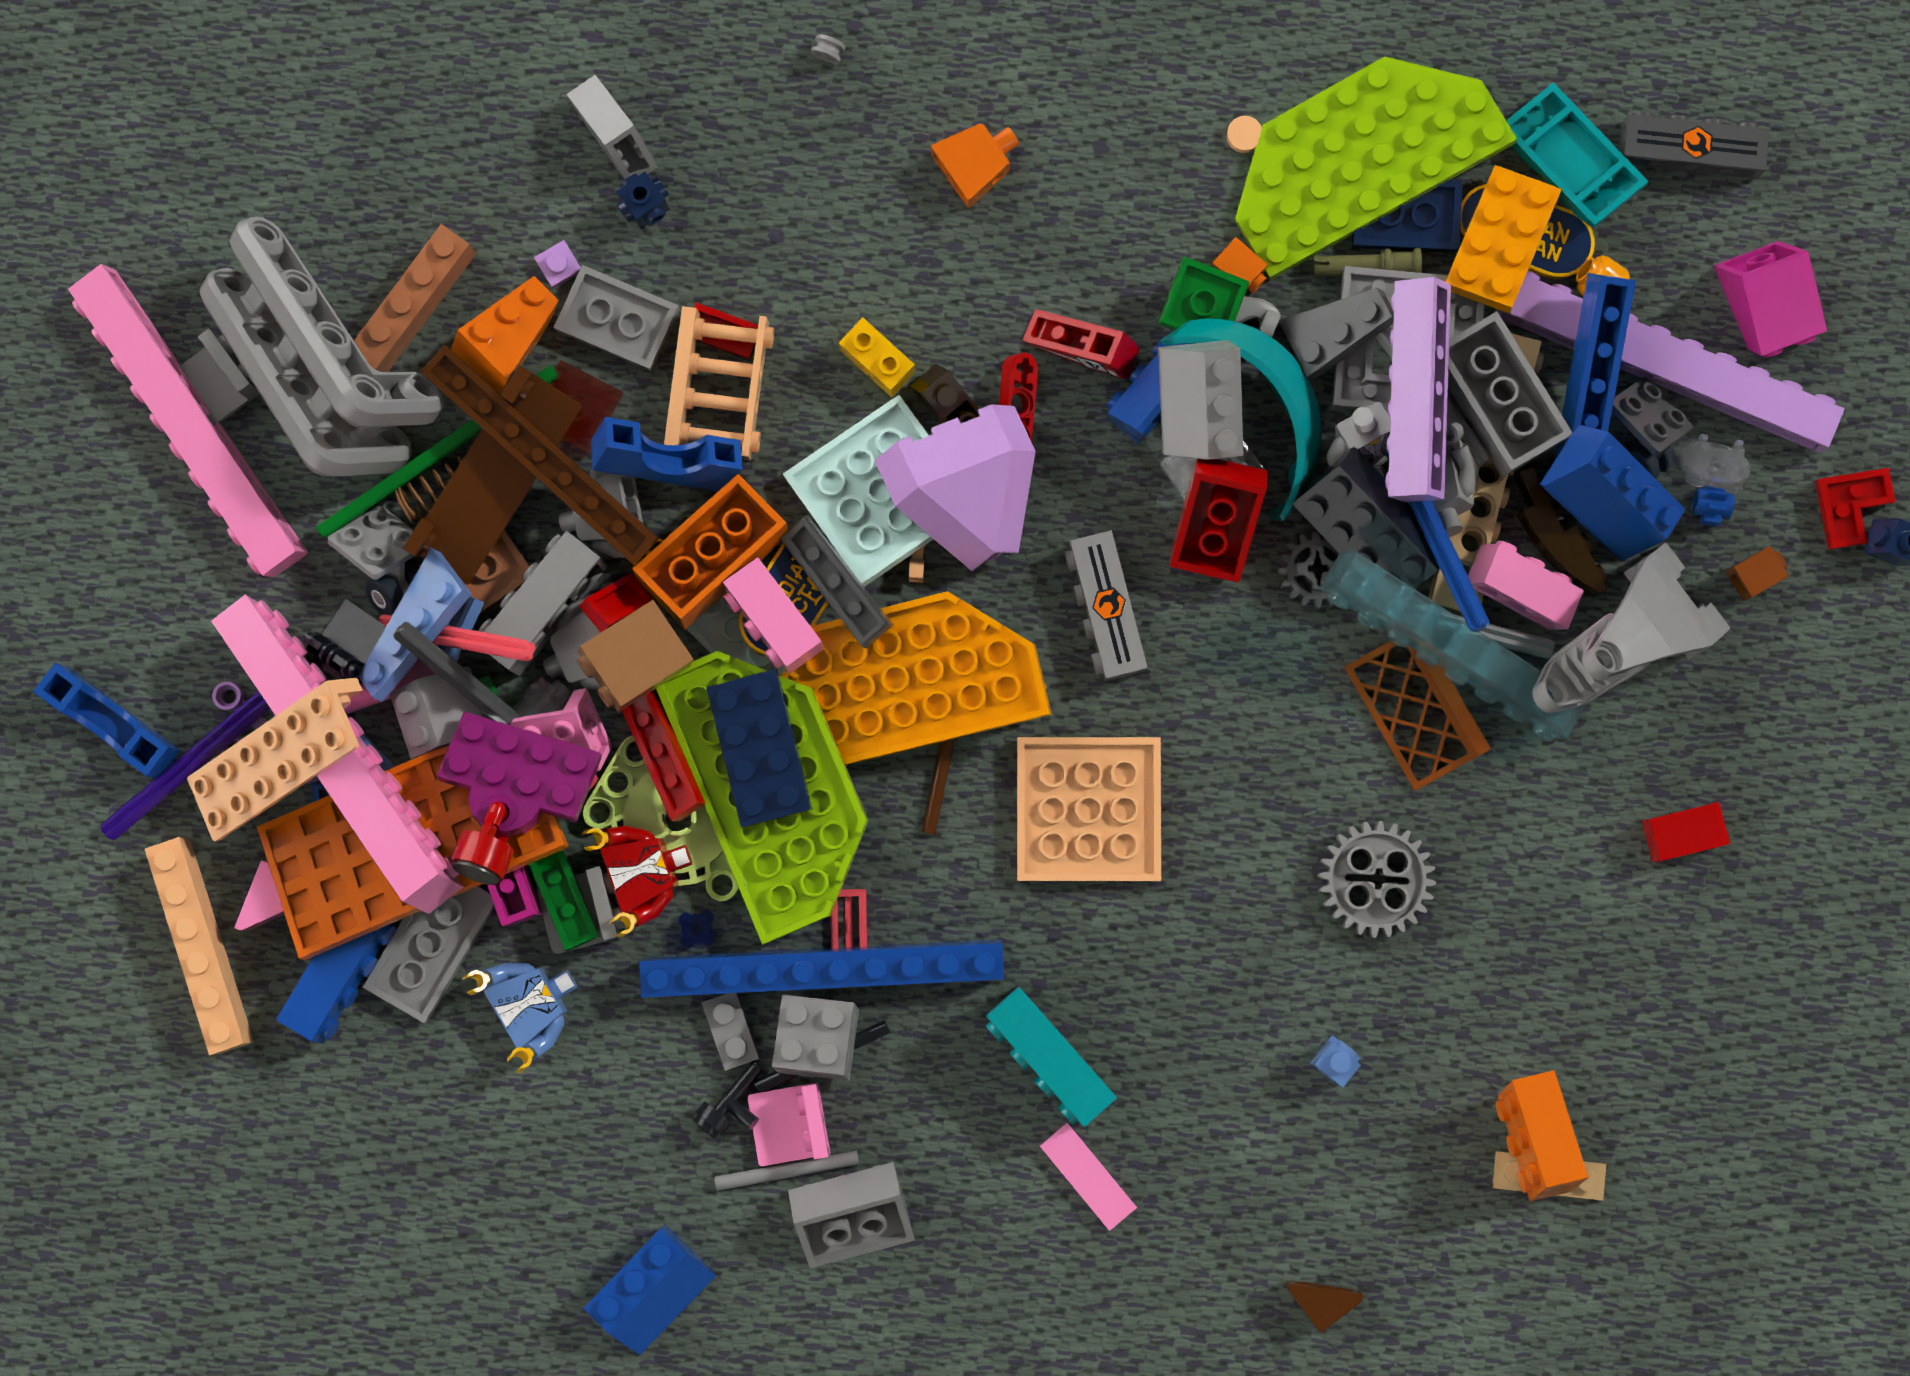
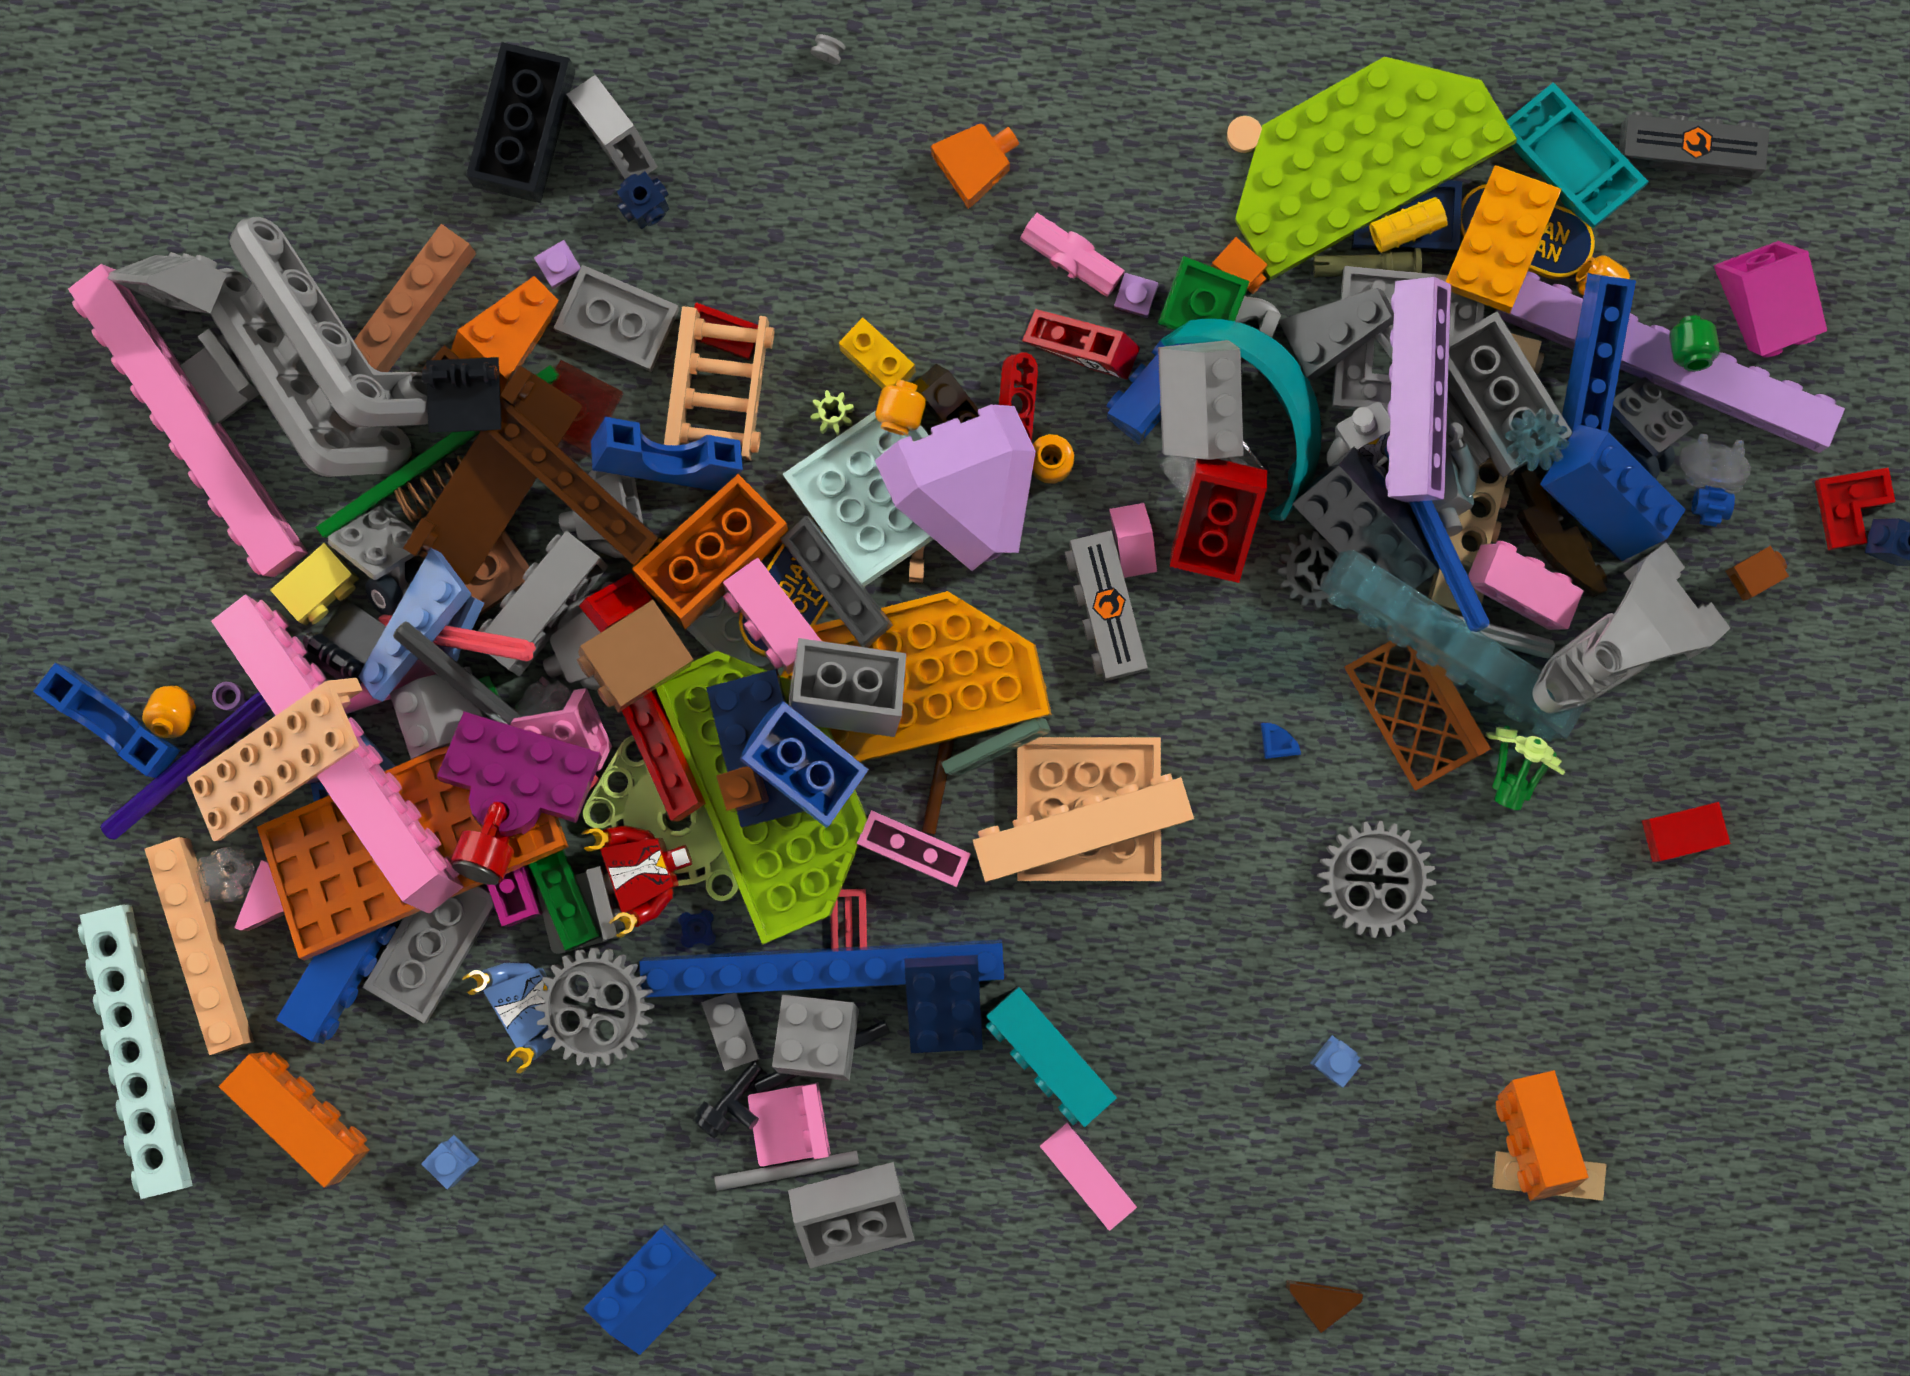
none -> light aqua brick [78,905,193,1199]
none -> light grey slope [107,252,227,314]
none -> light orange head [142,686,196,739]
none -> clear brick [196,848,255,902]
none -> orange brick [218,1052,370,1188]
none -> light yellow brick [270,543,359,625]
none -> medium blue brick [421,1135,480,1189]
none -> black hinge [422,357,502,433]
none -> black brick [466,42,576,203]
none -> light grey gear [535,947,654,1067]
none -> dark orange brick [716,766,769,812]
none -> blue slope [740,701,869,828]
none -> light grey slope [788,638,906,737]
none -> yellowish green gear [811,390,854,436]
none -> bright pink brick [857,810,971,888]
none -> light orange head [875,380,926,436]
none -> dark blue plate [904,955,983,1053]
none -> sand green tile [941,718,1051,776]
none -> light nougat brick [973,773,1194,883]
none -> bright pink piece [1020,213,1125,297]
none -> light orange head [1032,434,1074,484]
none -> bright pink slope [1109,503,1157,578]
none -> lavender plate [1114,273,1158,318]
none -> blue tile [1260,723,1301,759]
none -> yellow axle [1369,197,1448,253]
none -> plant [1485,725,1565,810]
none -> clear light blue gear [1505,408,1569,471]
none -> green head [1669,315,1720,372]

